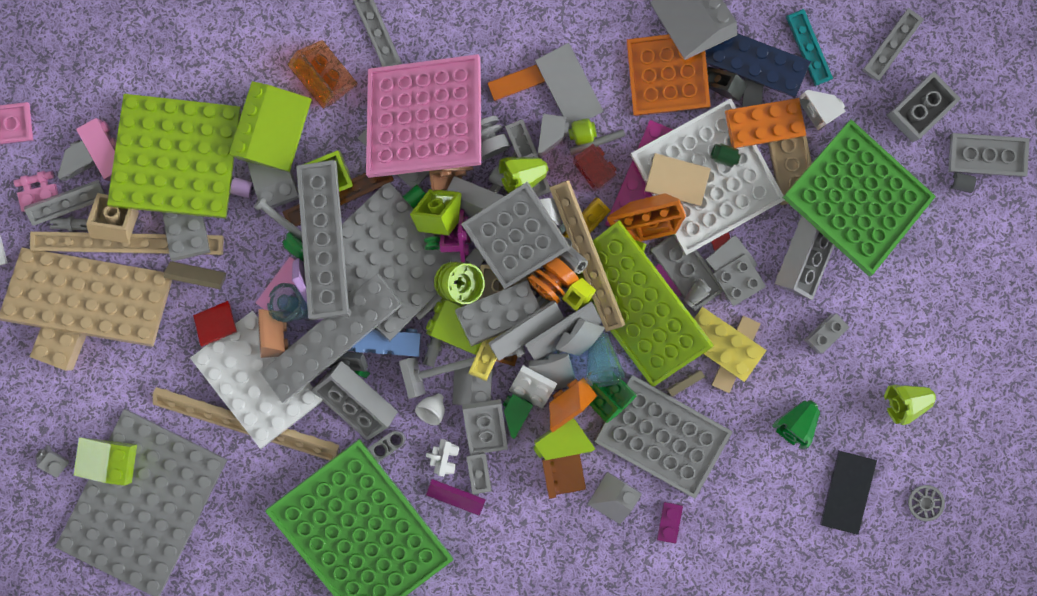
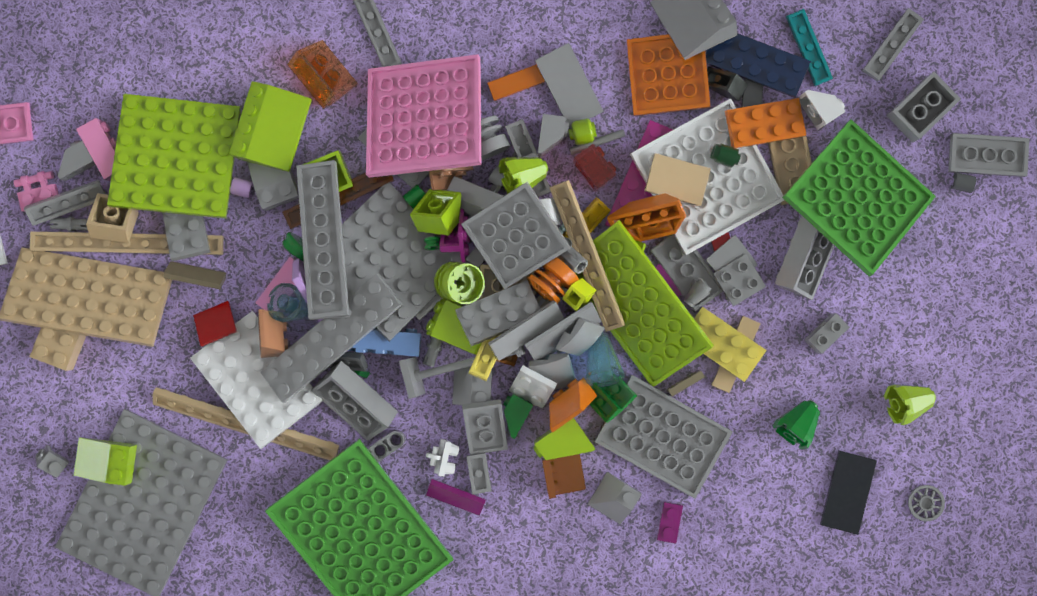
light grey bar [254,197,302,241] -> none
white helmet [415,393,445,425] -> none

